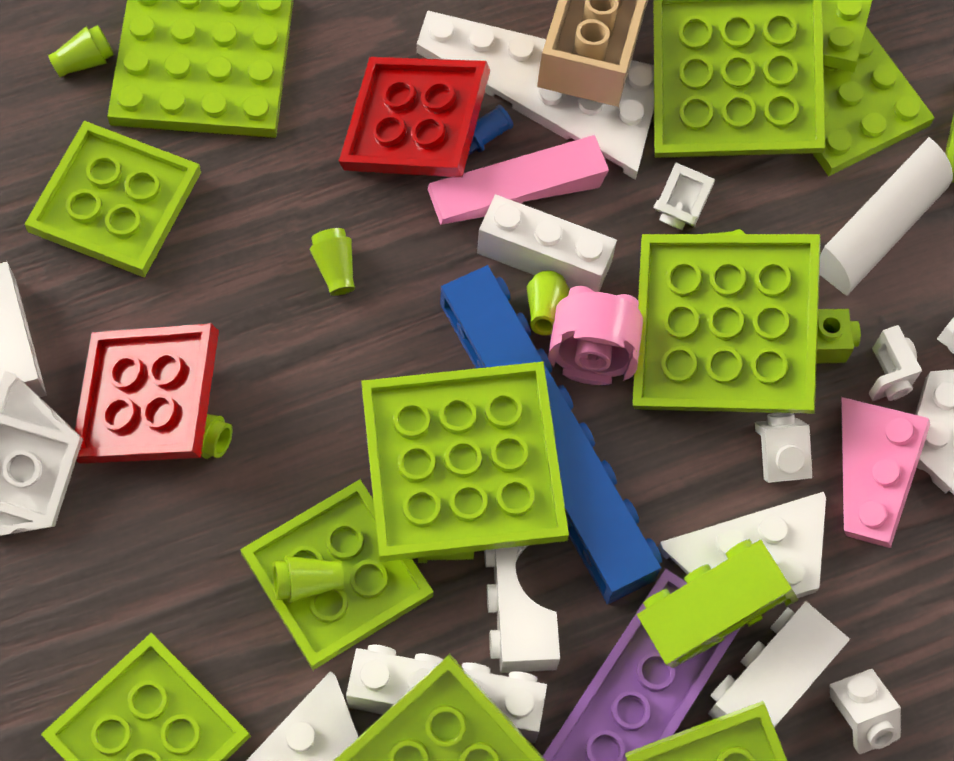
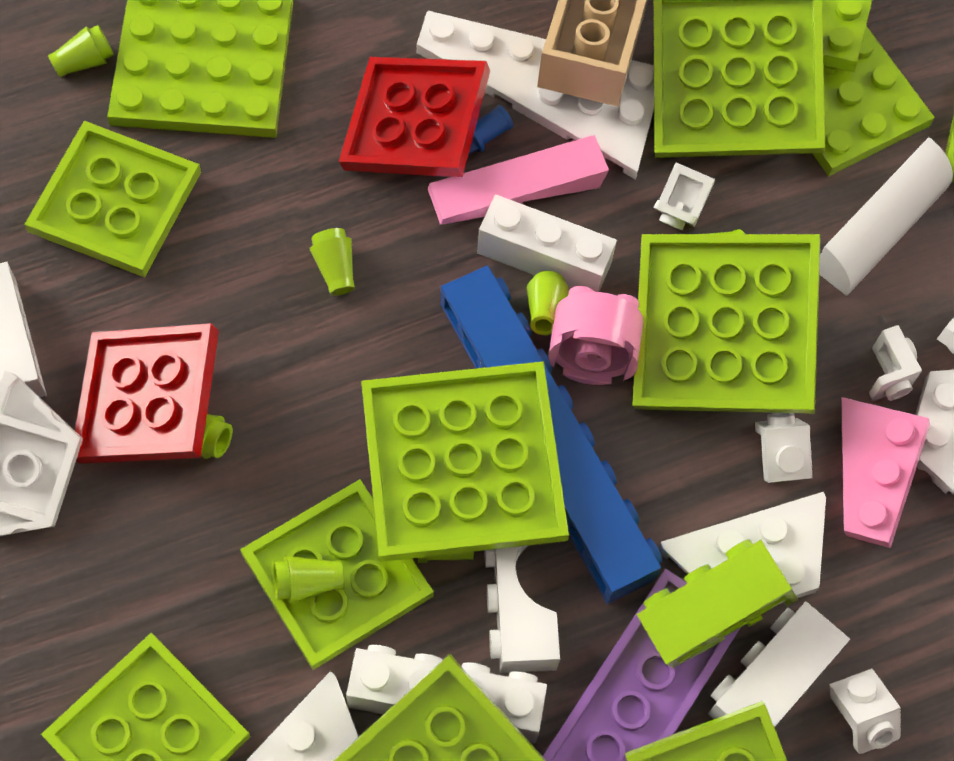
lime brick [817,309,861,363] -> none

